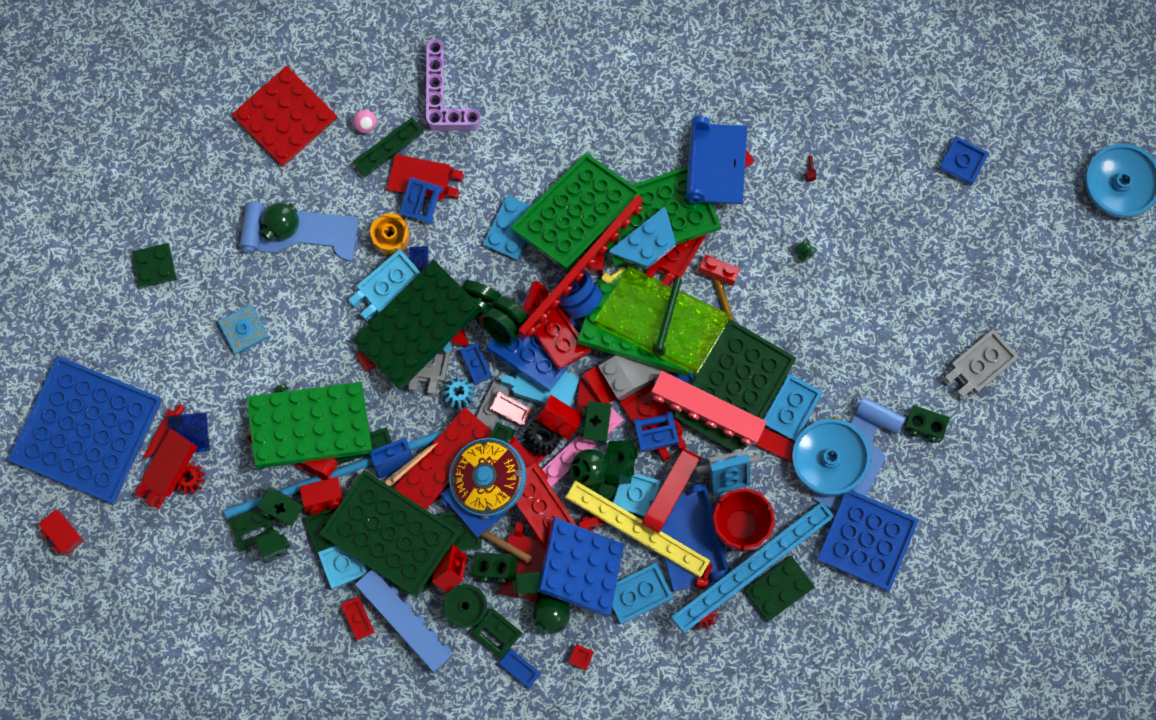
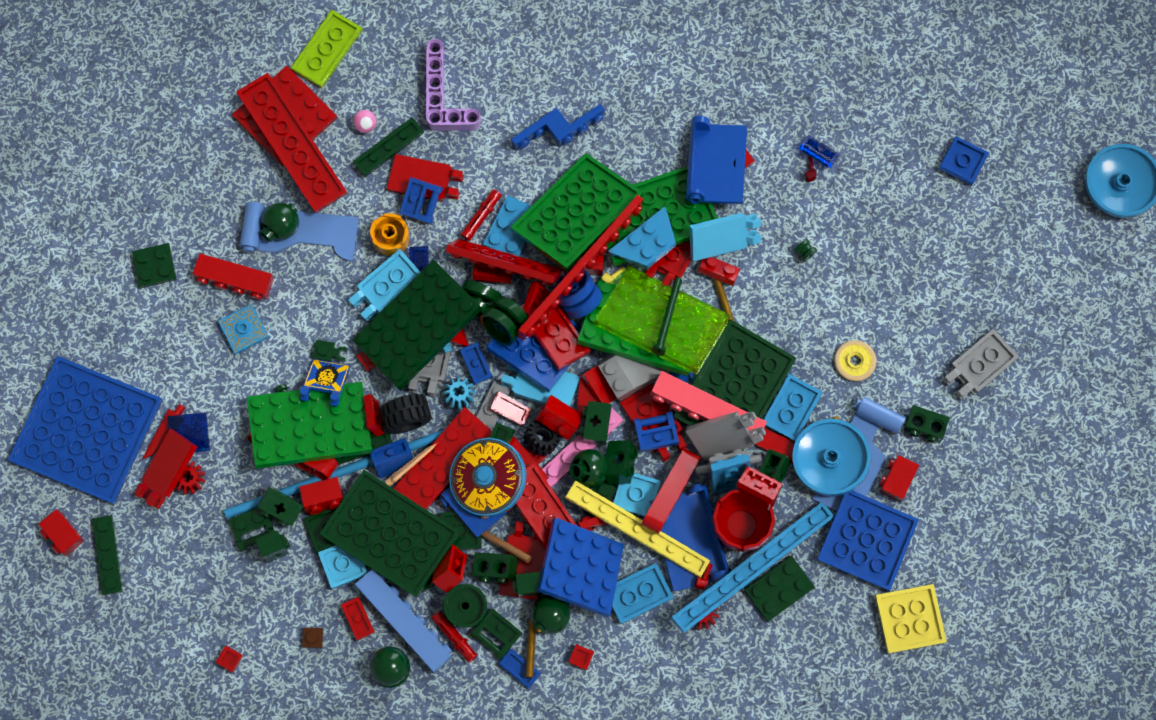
none -> dark green plate [92,515,123,596]
none -> red brick [192,253,274,300]
none -> red plate [216,645,243,673]
none -> red plate [236,73,348,214]
none -> lime tile [291,10,363,89]
none -> flag [300,359,350,406]
none -> reddish brown plate [302,628,324,648]
none -> dark green plate [312,340,348,362]
none -> red plate [363,394,384,436]
none -> dark green tile [369,646,411,688]
none -> black tyre [379,394,432,434]
none -> red pin [431,610,478,663]
none -> red plate [446,239,565,285]
none -> red pin [460,189,502,241]
none -> red plate [473,262,512,284]
none -> blue bracket [511,104,605,150]
none -> pearl gold bar [525,619,536,678]
none -> light grey tile [686,411,766,461]
none -> medium azure tile [690,213,761,261]
none -> bracket [737,466,783,509]
none -> dark green brick [759,449,791,483]
none -> clear blue plate [798,135,840,168]
none -> wheel [834,340,876,381]
none -> light yellow plate [875,584,947,654]
none -> red brick [879,455,919,502]

